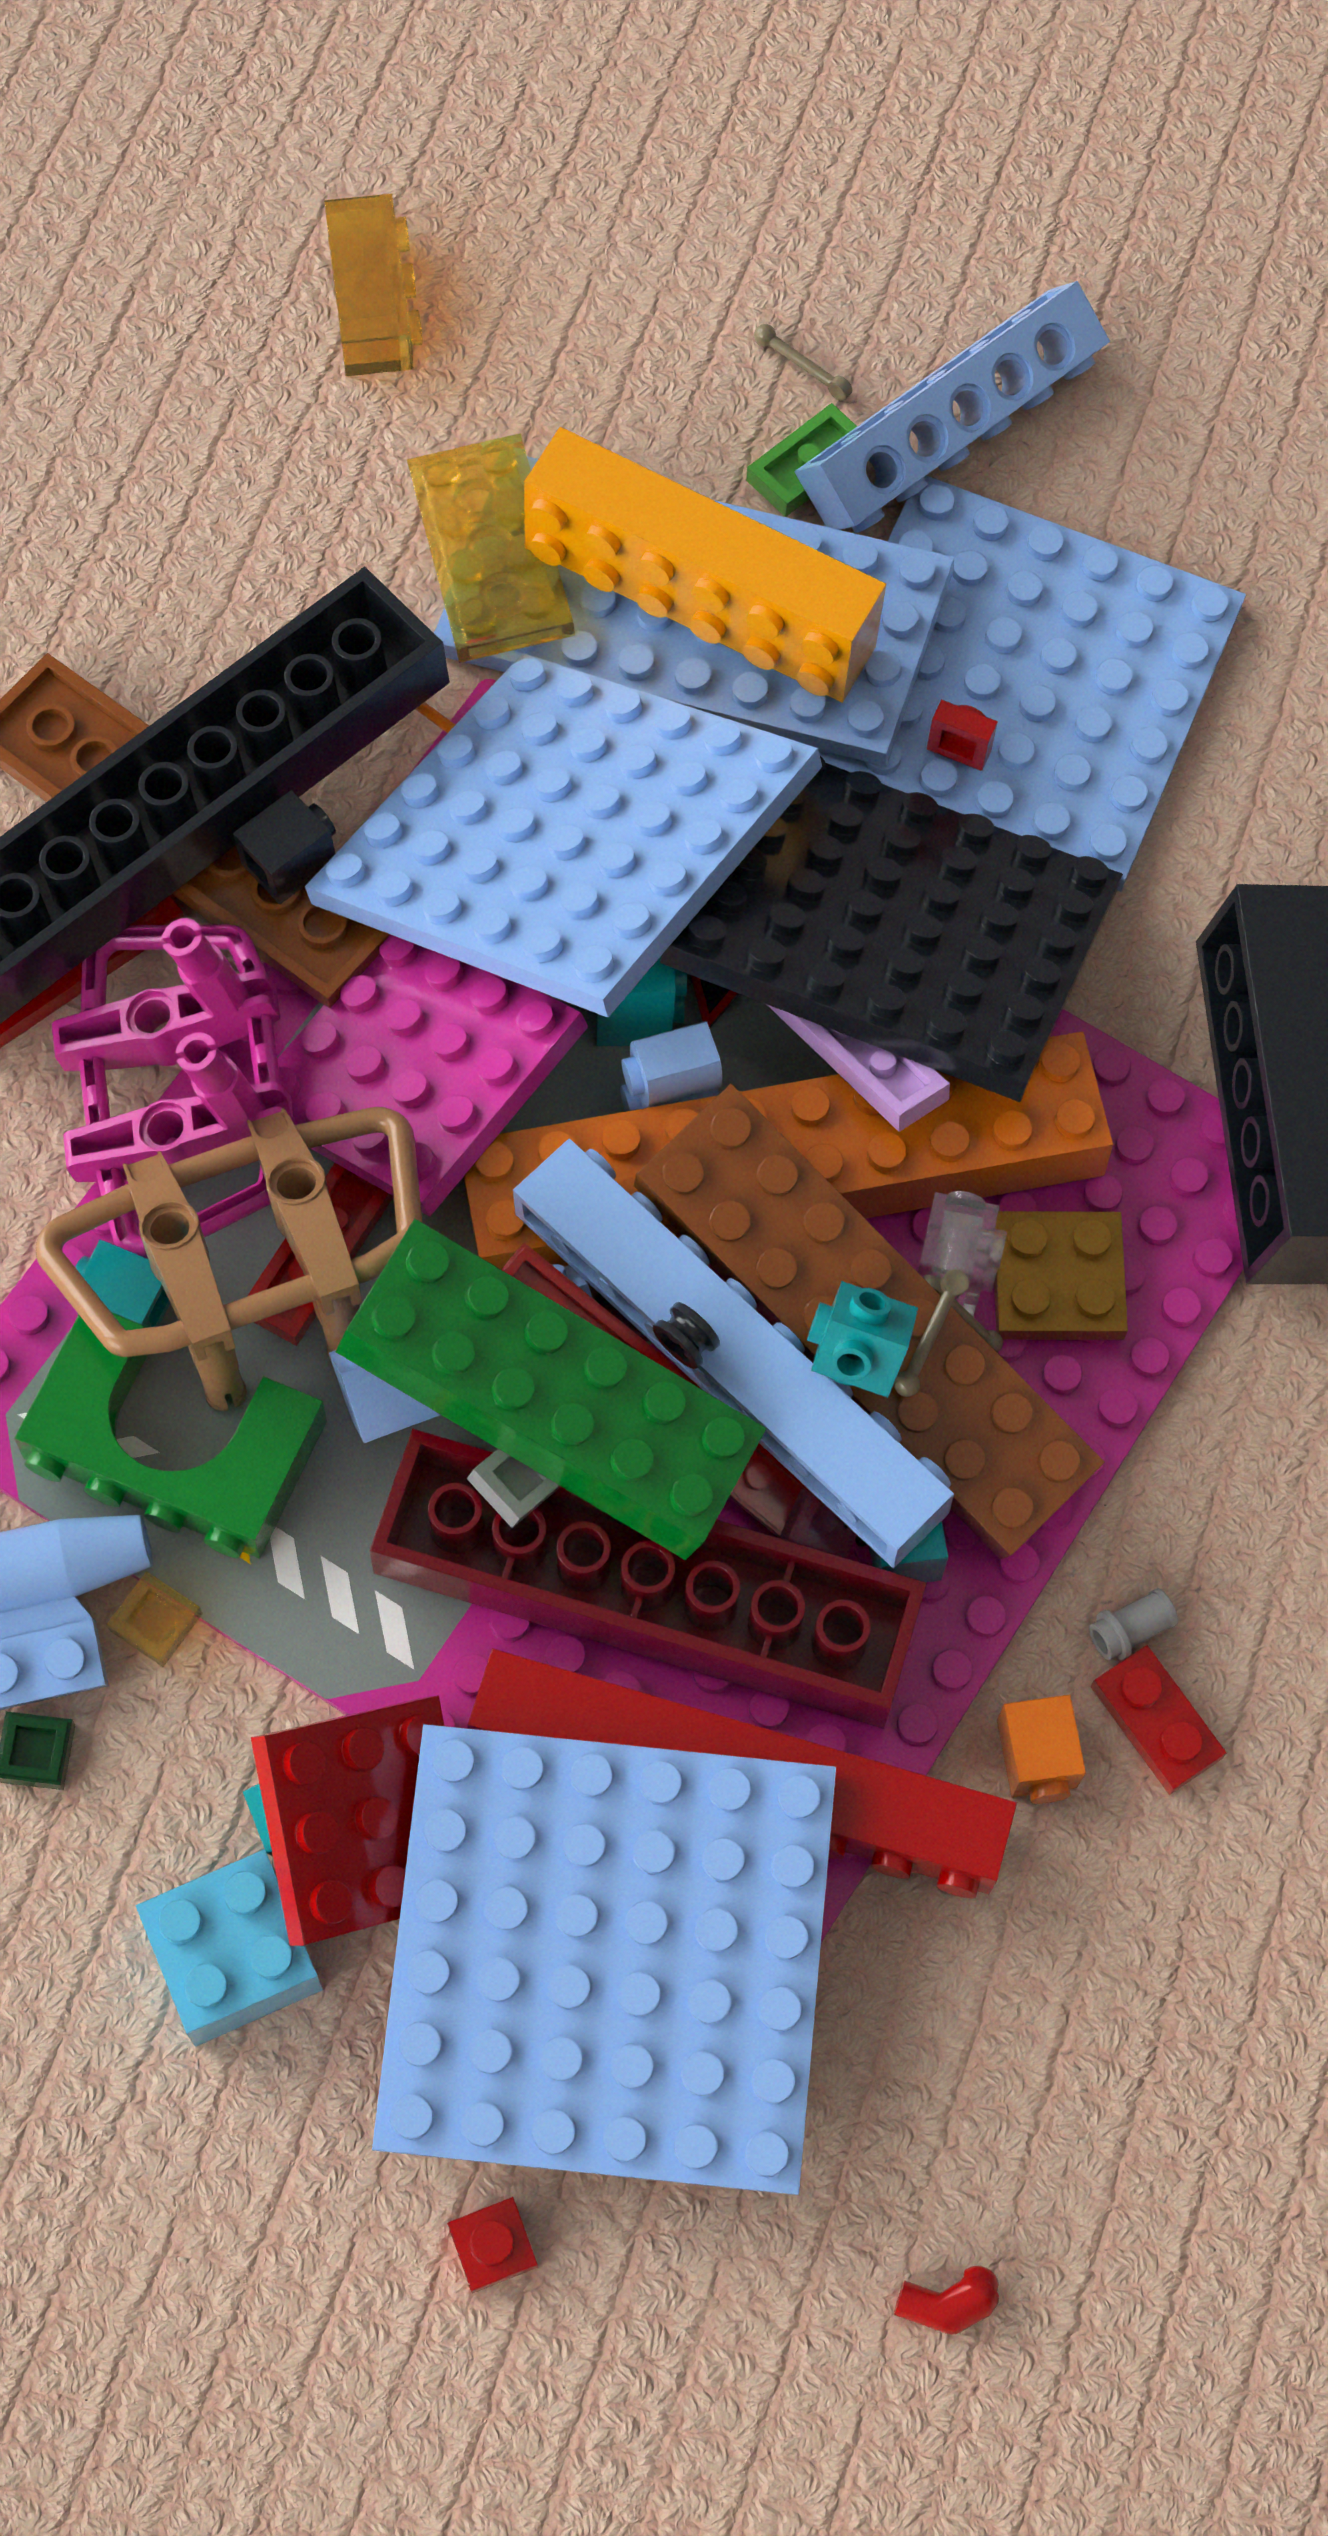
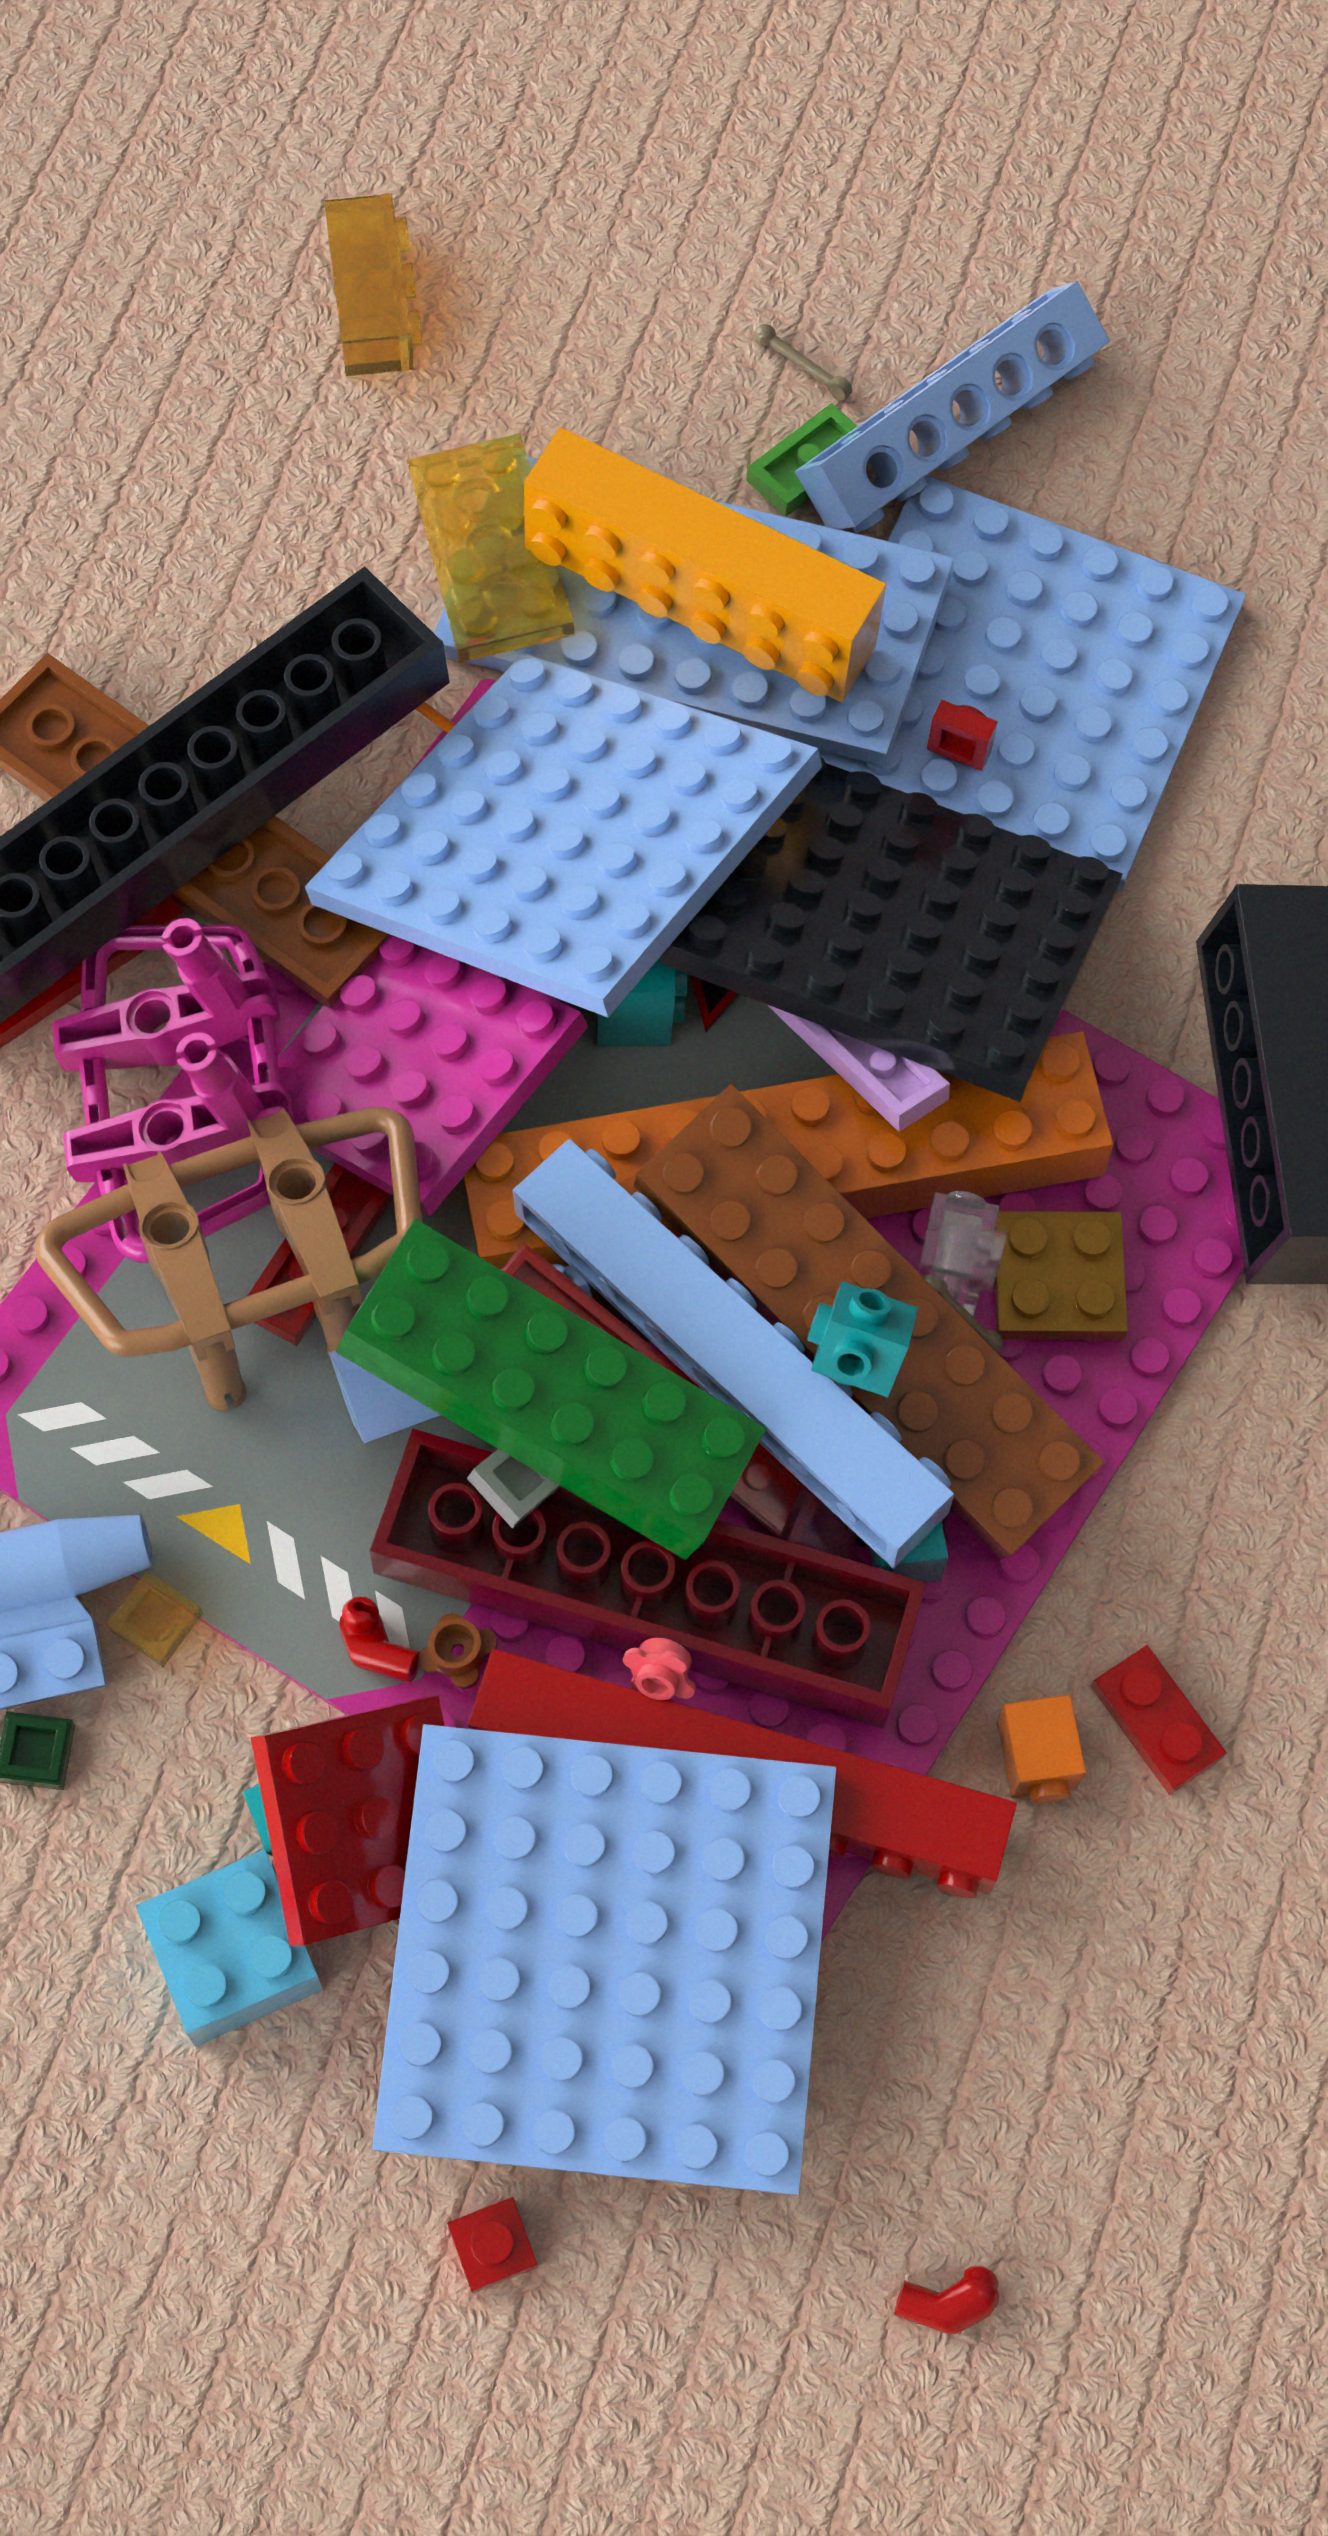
green arch [14,1312,327,1559] -> none
teal brick [75,1239,170,1328] -> none
black brick [233,790,336,905] -> none
light blue brick [620,1021,722,1112] -> none
black bush [653,1302,720,1369] -> none
dark tan hinge [894,1269,969,1397] -> none
light grey pin [1089,1588,1178,1660] -> none
none -> red arm [339,1596,420,1683]
none -> dark orange plate [419,1613,497,1689]
none -> coral plate [623,1638,696,1700]

